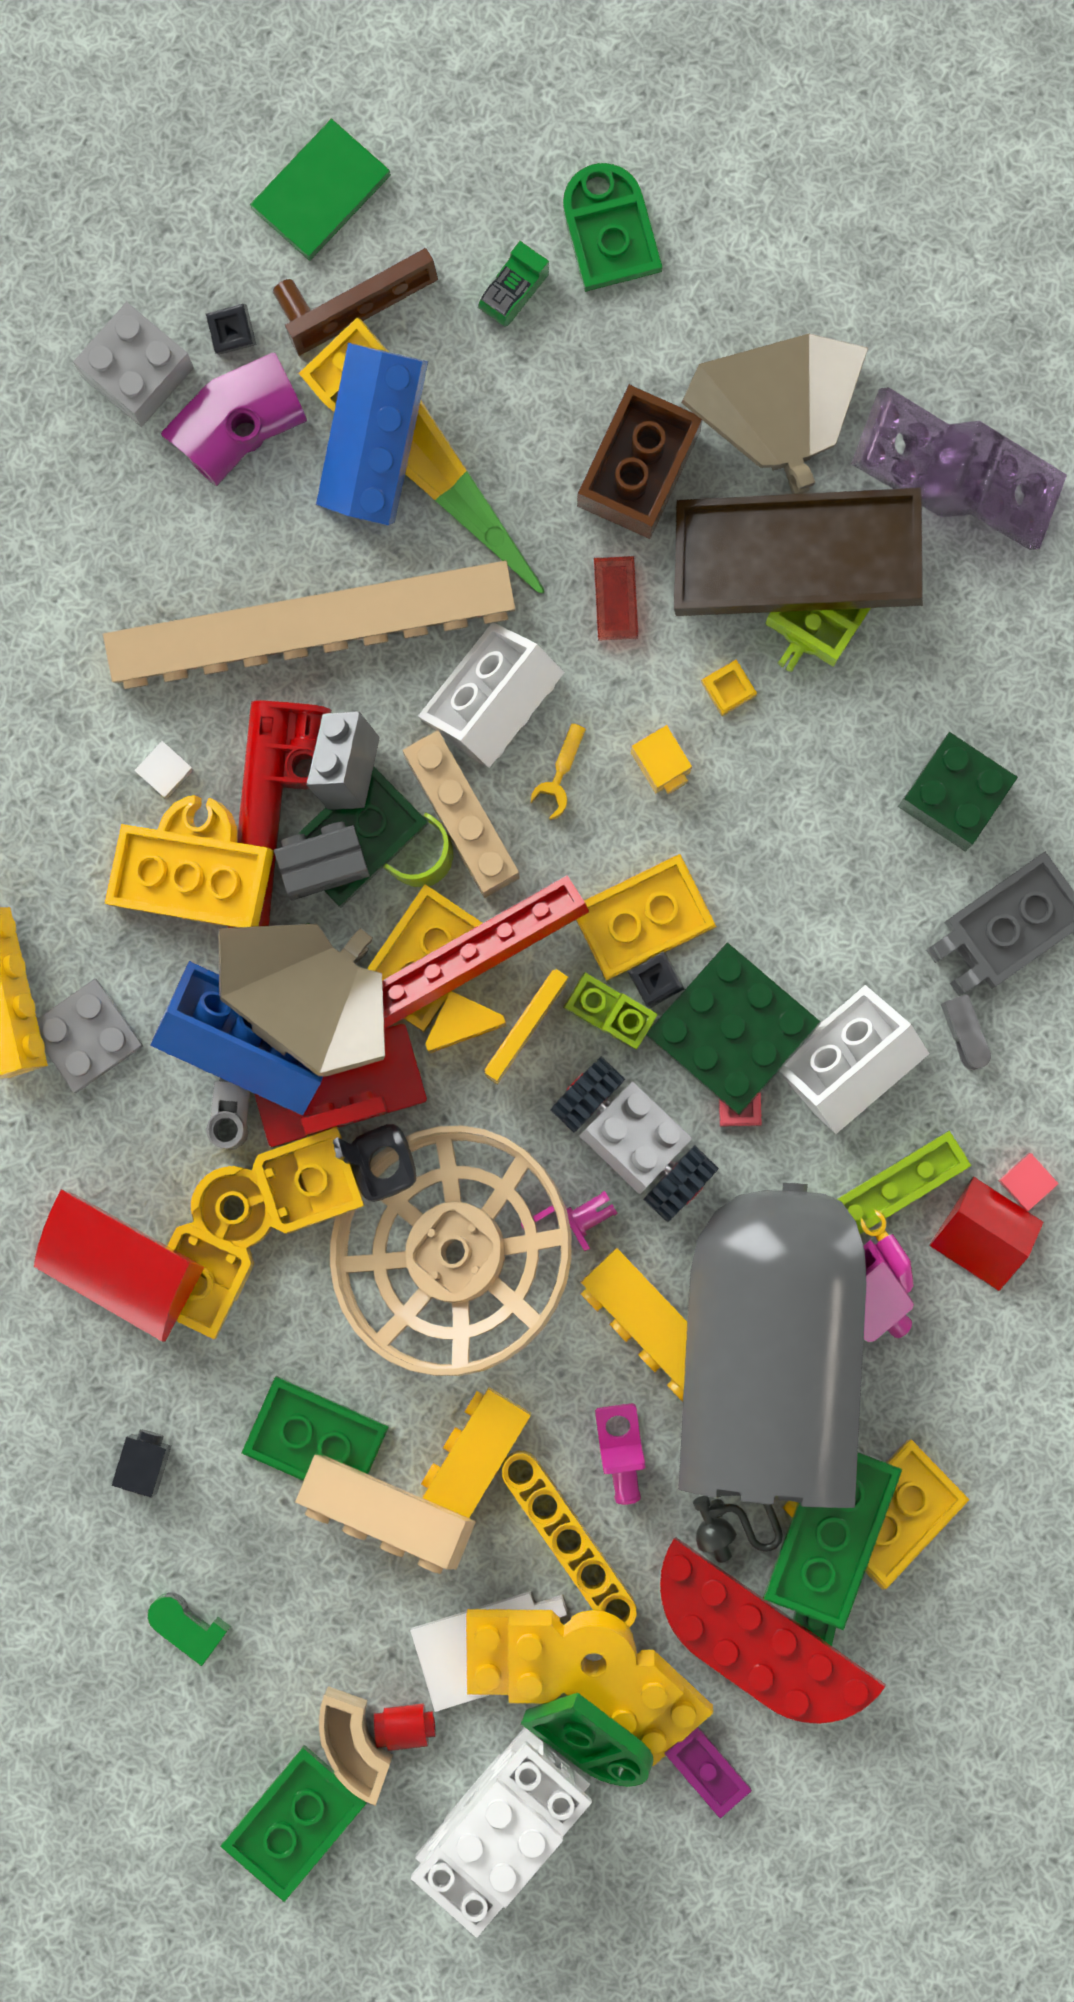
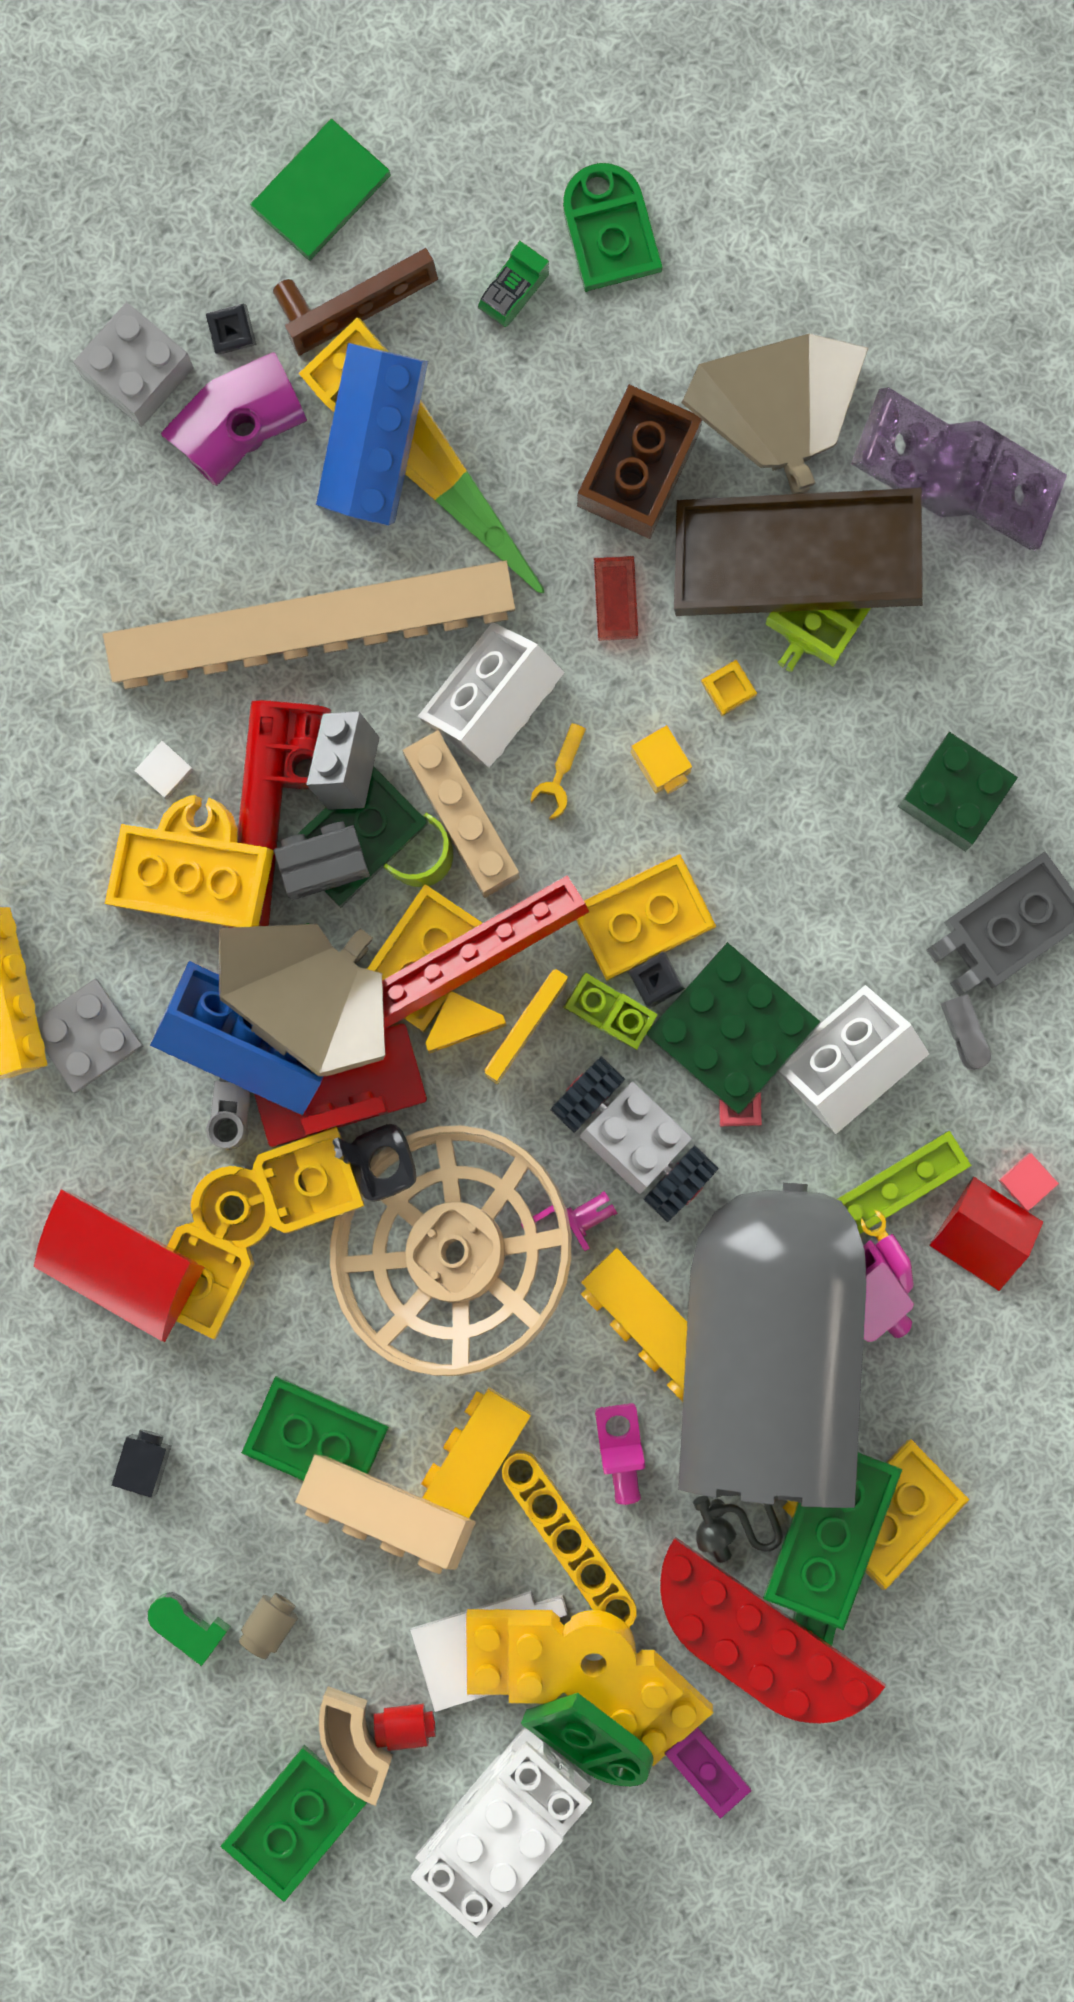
none -> dark tan brick [239,1593,298,1660]

